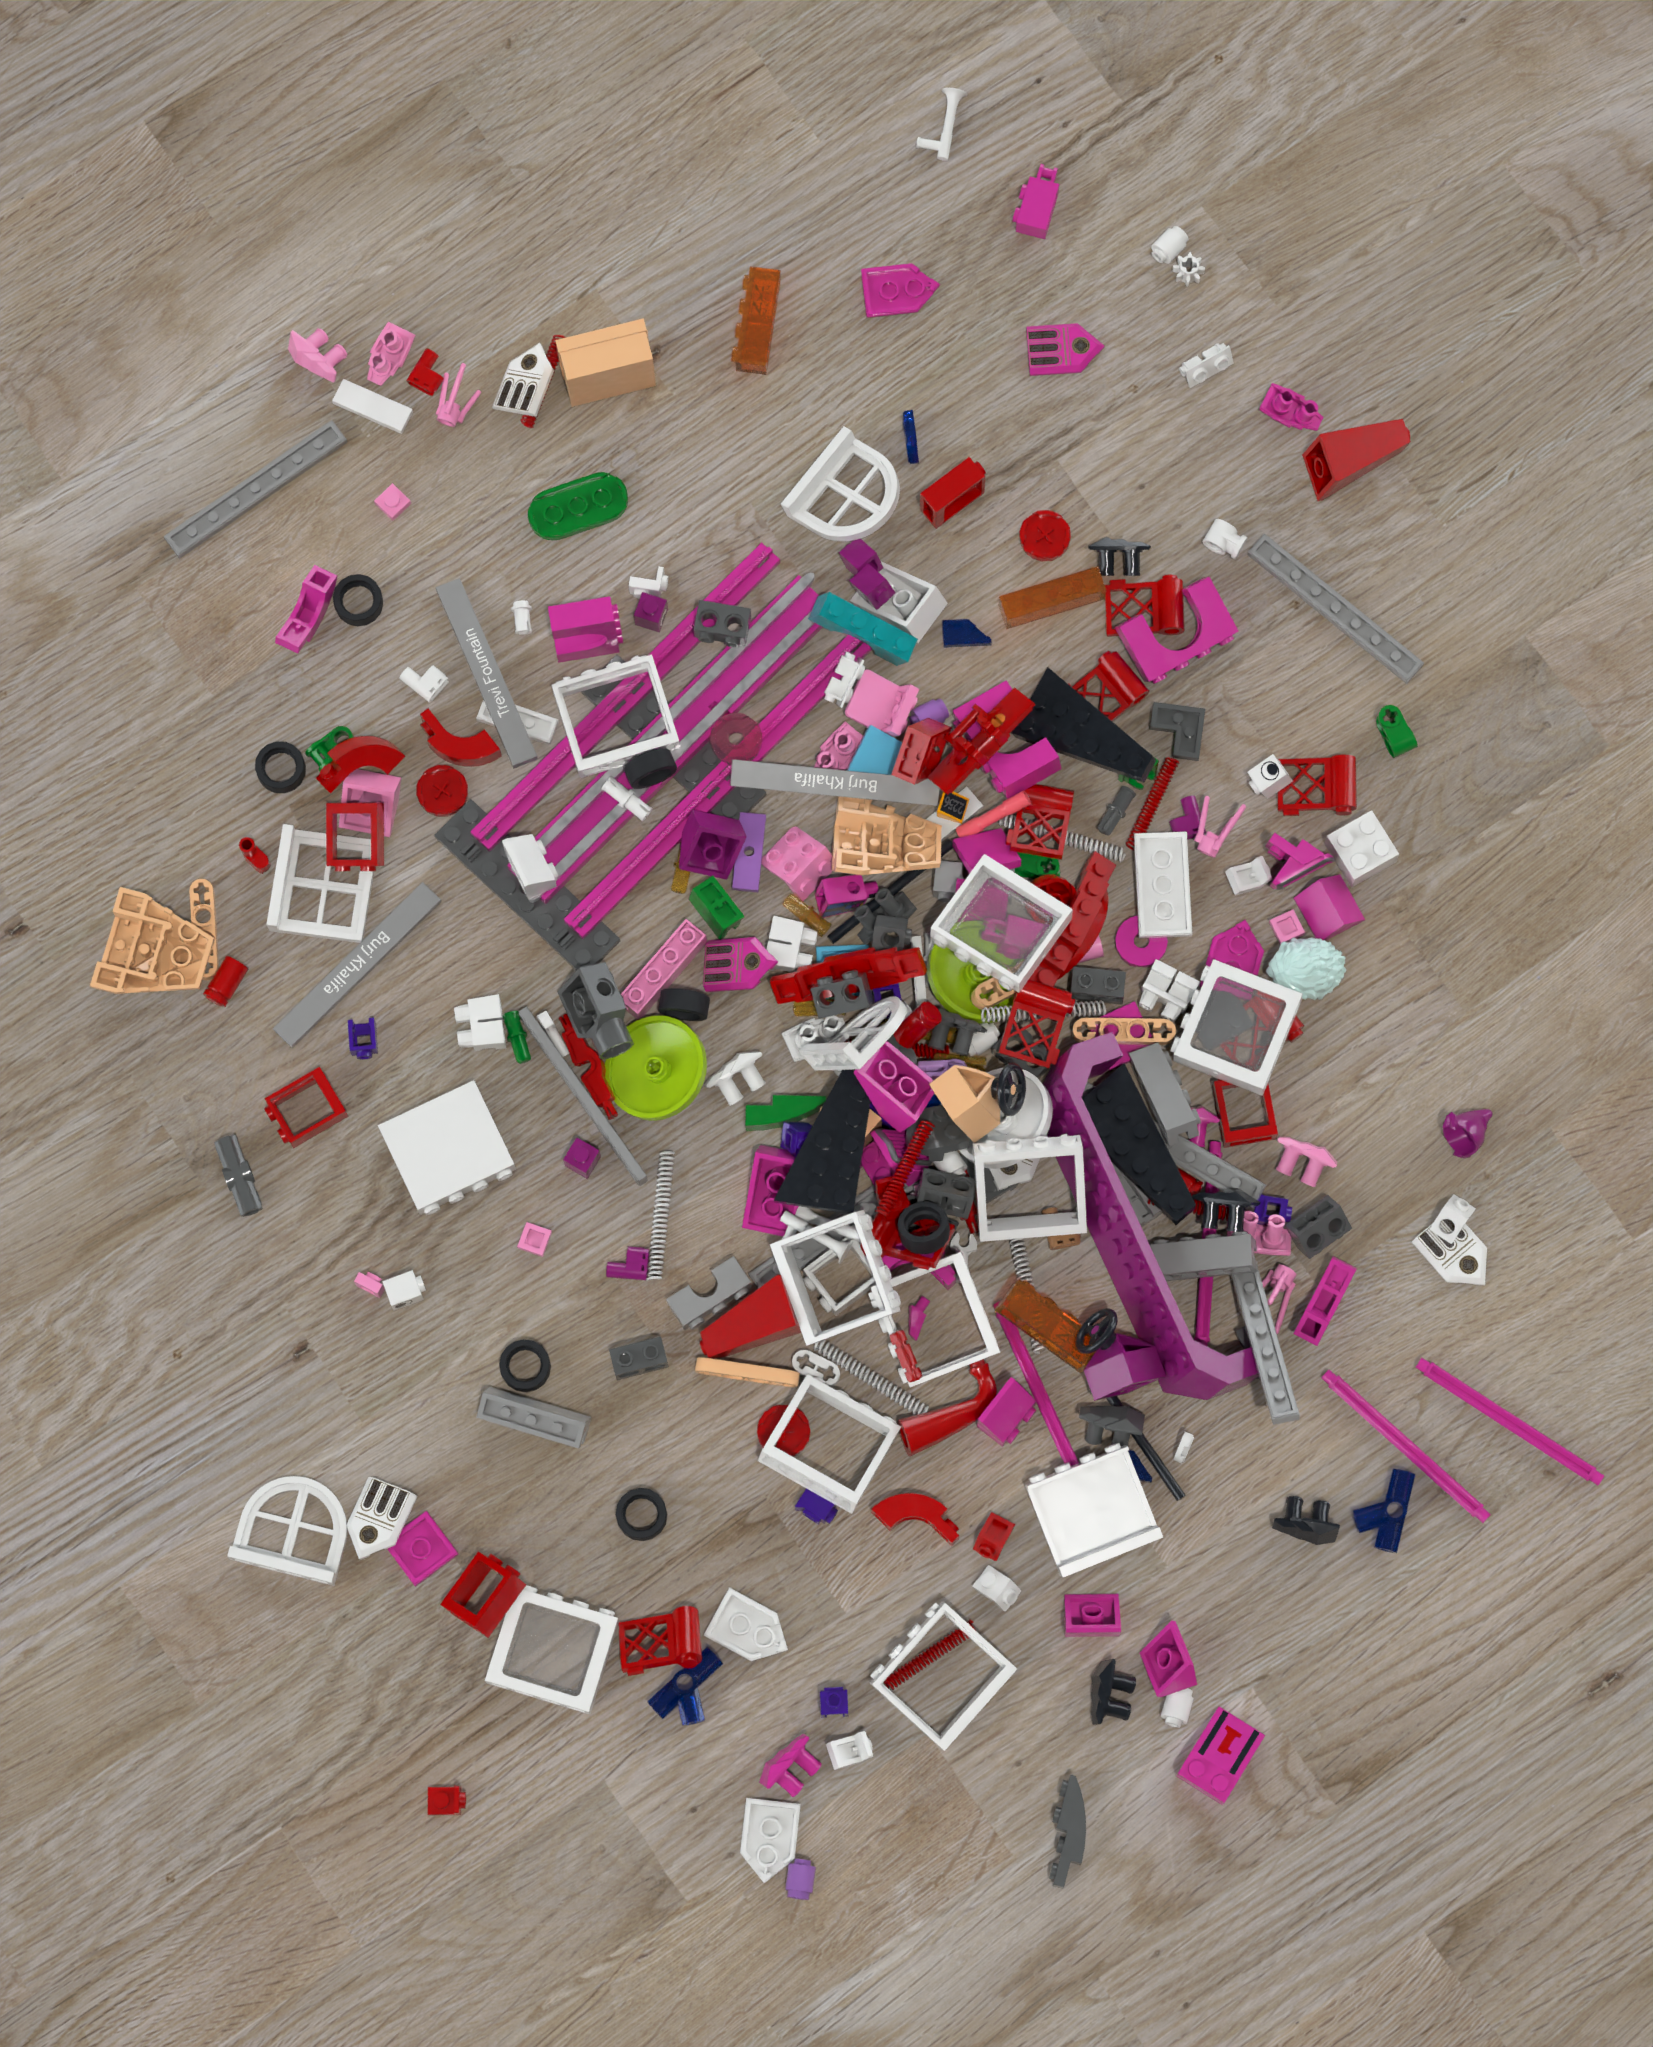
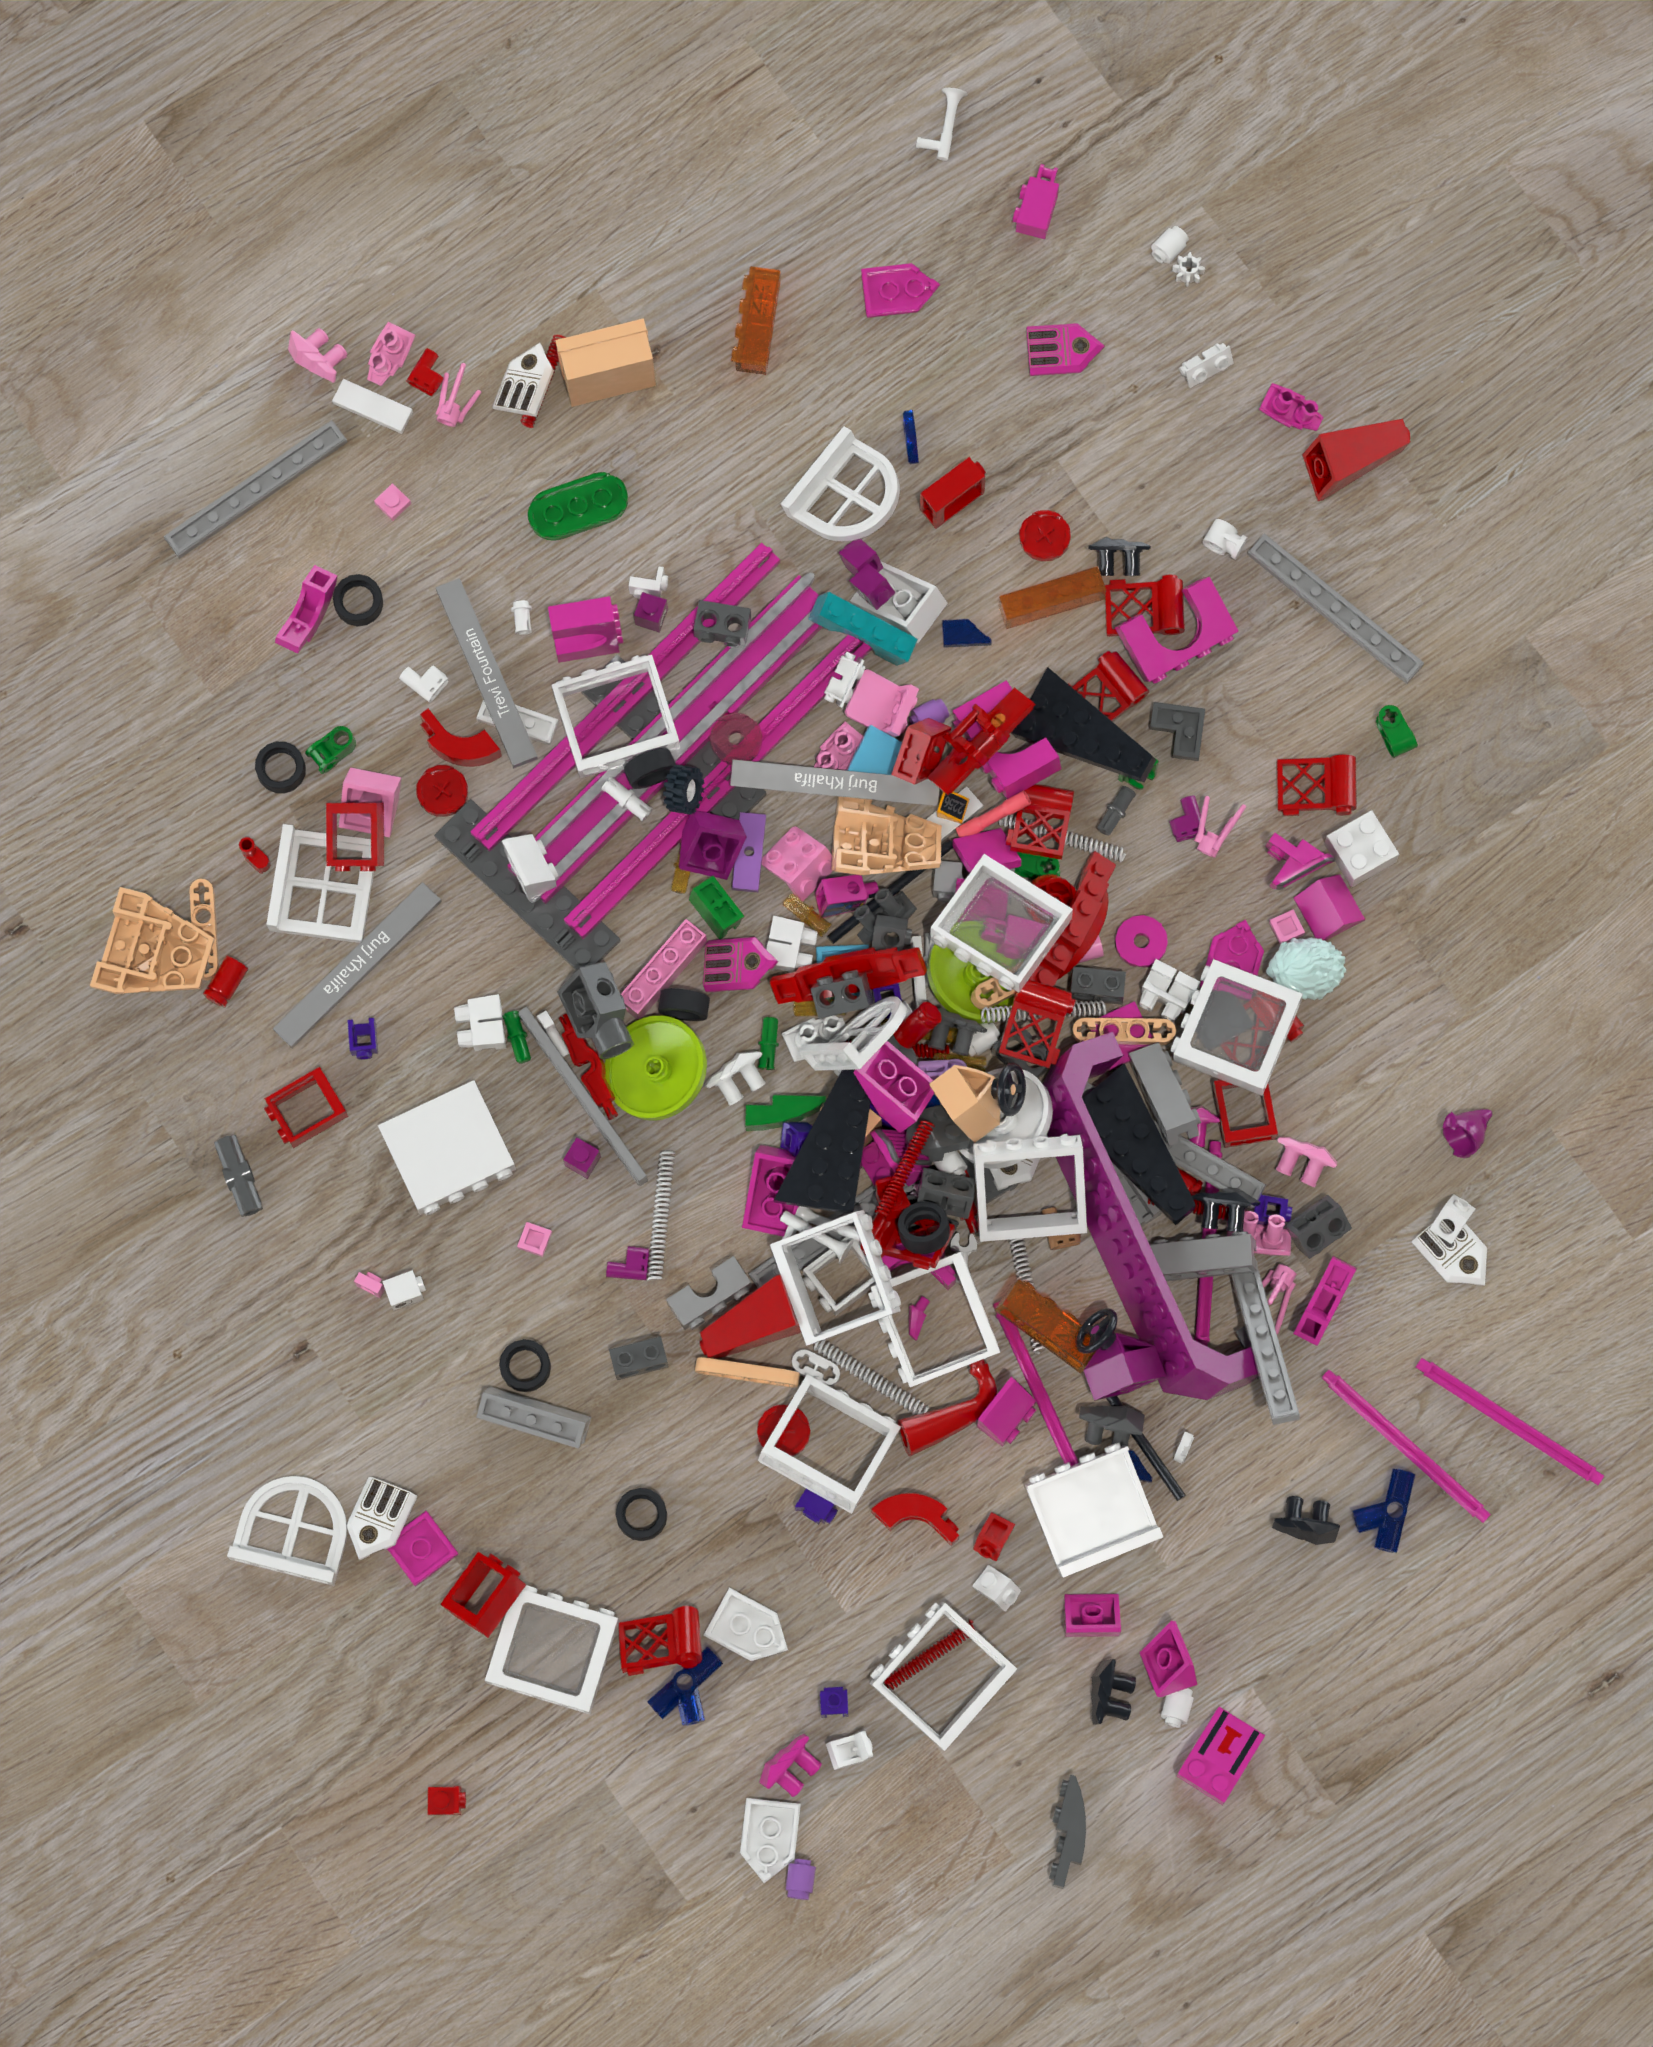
red arch [316,736,405,793] -> none
red axle [890,1330,922,1382] -> none
red piece [1126,757,1180,851] -> none
white tile [1134,832,1192,938] -> none
white bracket [1225,856,1272,895] -> none
white brick [1247,754,1293,799] -> none
none -> black bush [663,765,705,815]
none -> green axle [758,1017,779,1070]

